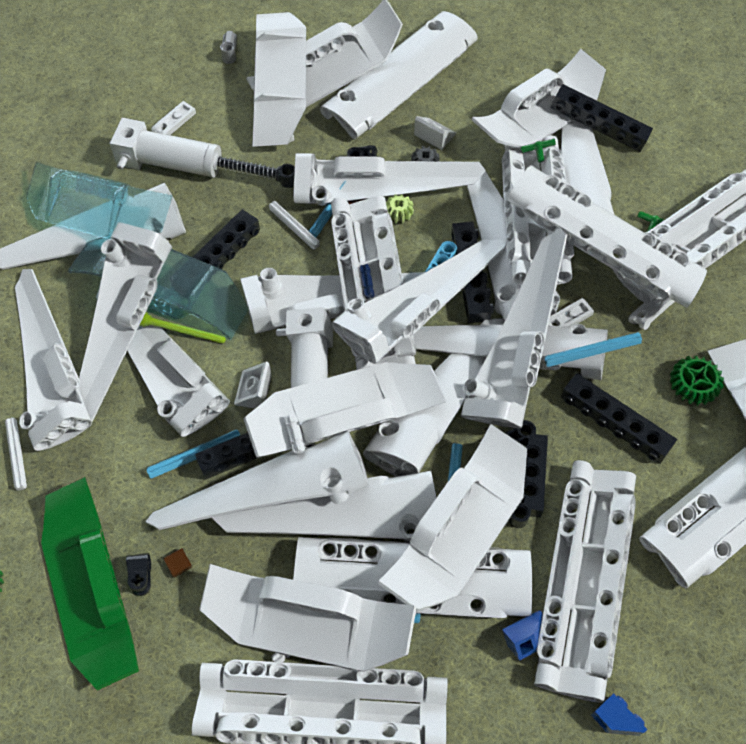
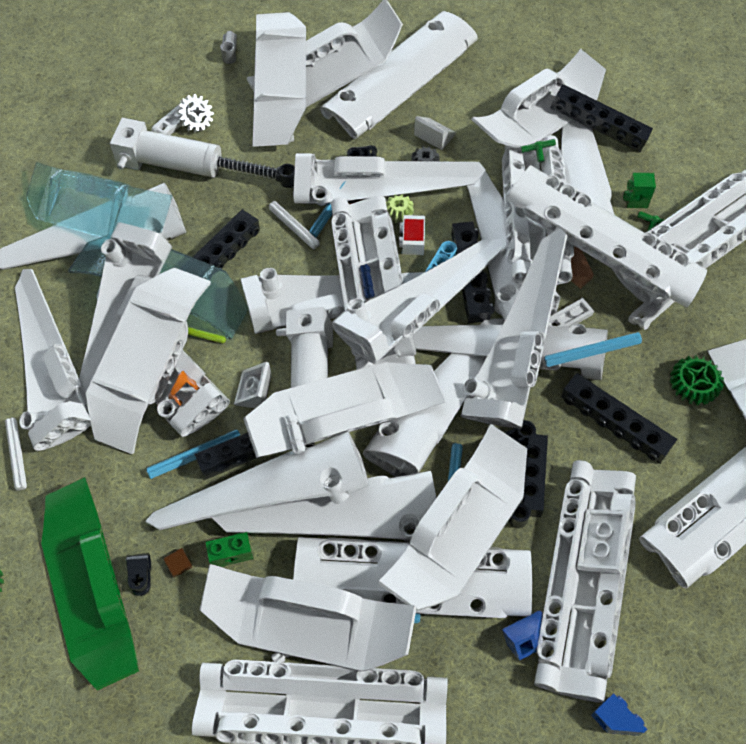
none -> white piece [86,268,211,454]
none -> orange piece [168,371,200,406]
none -> white gear [176,94,213,132]
none -> green brick [206,532,254,567]
none -> brick [399,215,425,255]
none -> nougat wing [570,246,594,289]
none -> white tile [577,509,629,574]
none -> green brick [623,172,656,208]

